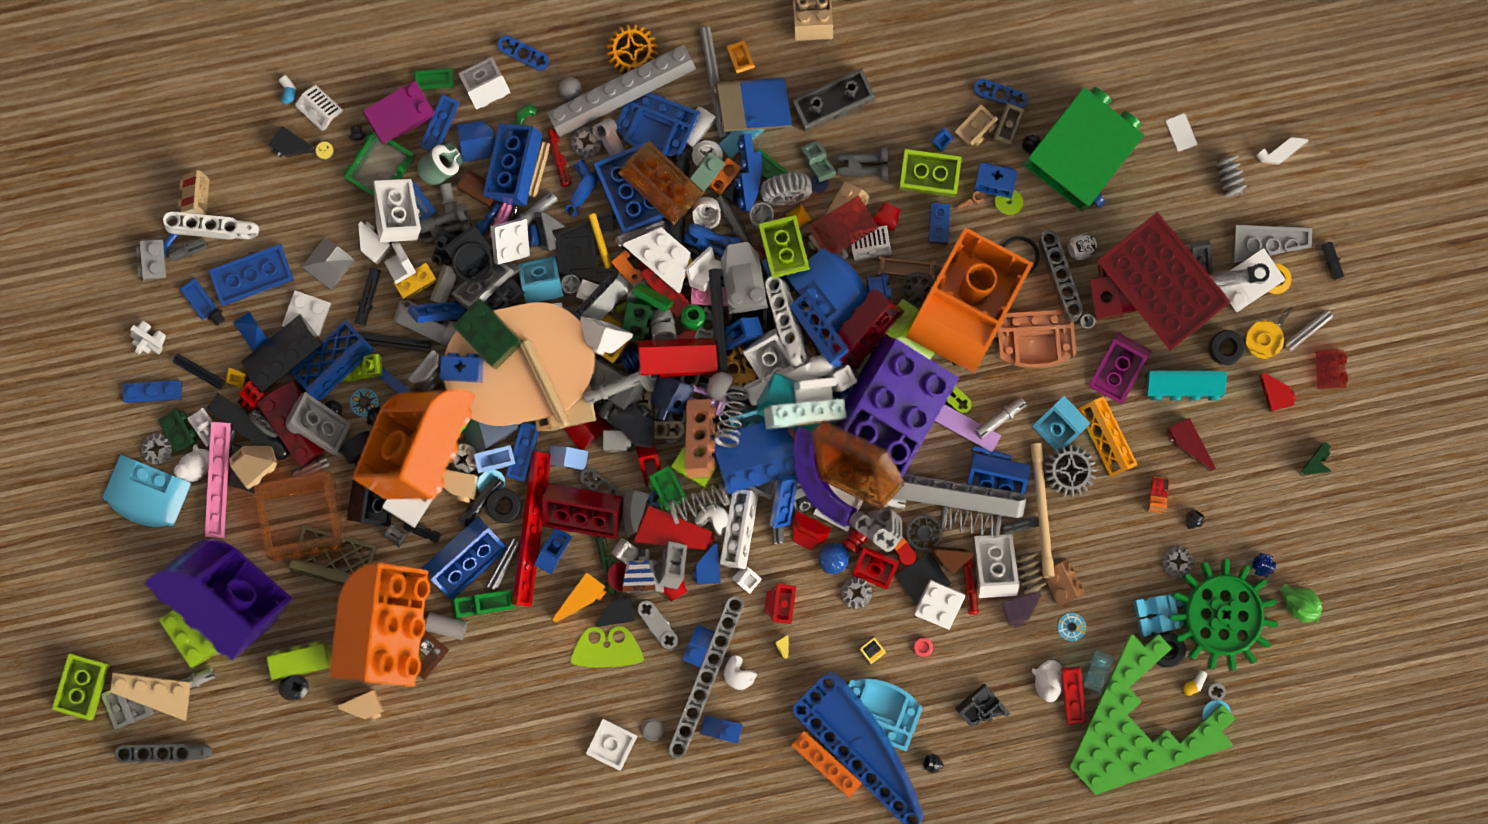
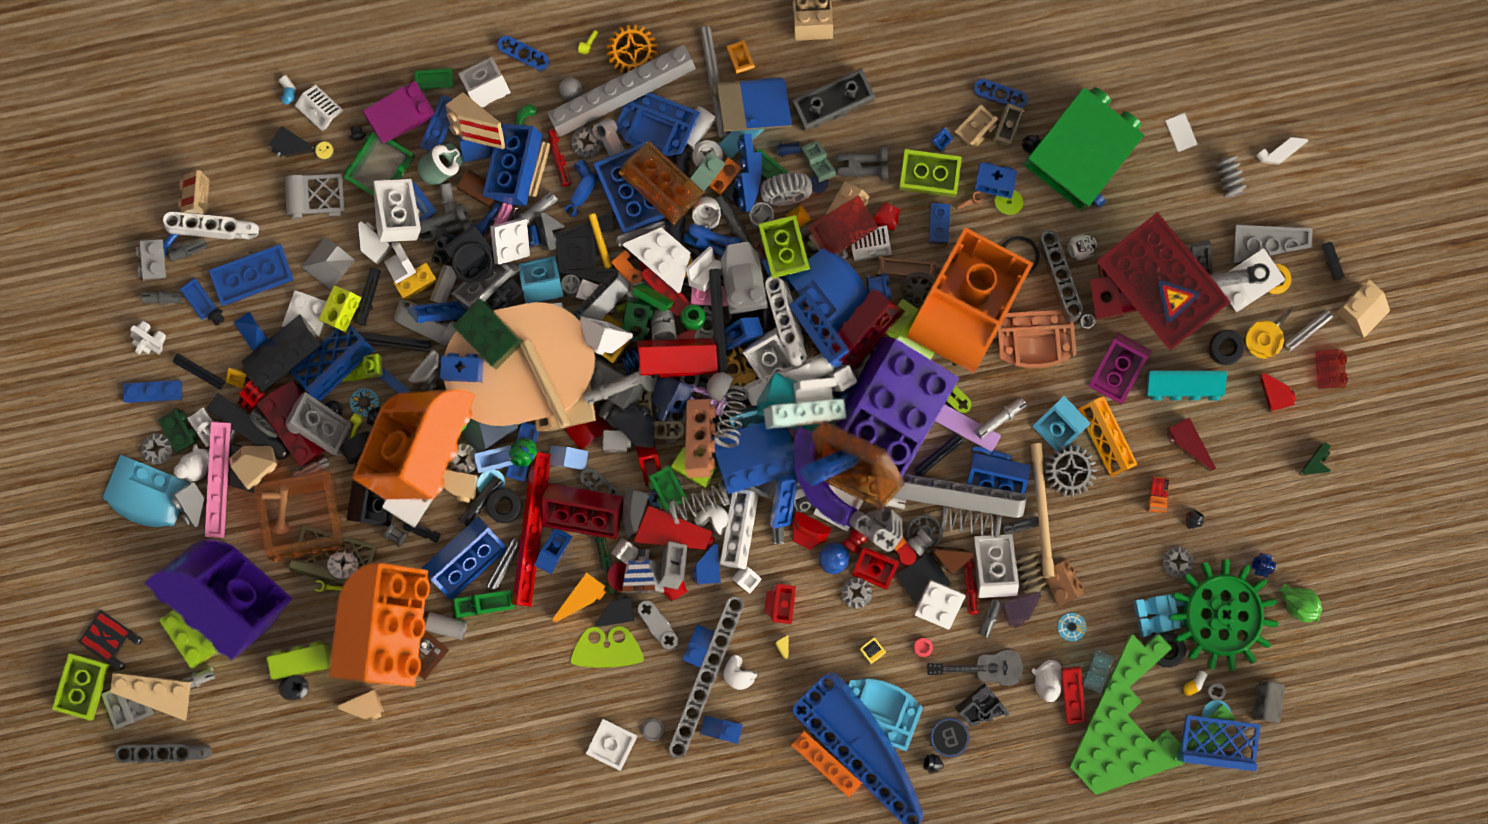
none -> flag [78,610,143,670]
none -> dark grey pin [142,290,182,305]
none -> light grey slope [171,482,204,527]
none -> medium nougat piece [261,485,290,534]
none -> light grey piece [284,174,344,219]
none -> neon yellow hand [314,580,343,592]
none -> neon yellow brick [318,285,361,332]
none -> white gear [327,550,358,579]
none -> neon yellow hand [350,413,363,438]
none -> tan slope [446,92,505,149]
none -> green head [509,438,537,467]
none -> neon yellow hand [578,30,598,54]
none -> dark blue pin [776,141,801,158]
none -> blue fence [799,447,867,486]
none -> light grey wheel [907,529,934,556]
none -> black axle [915,434,963,476]
none -> flat silver piece [927,650,1023,686]
none -> black tile [931,718,969,757]
none -> dark grey axle [978,599,1002,638]
none -> piece [1158,280,1200,322]
none -> blue fence [1177,715,1261,772]
none -> dark grey slope [1252,681,1285,723]
none -> tan slope [1336,279,1390,338]

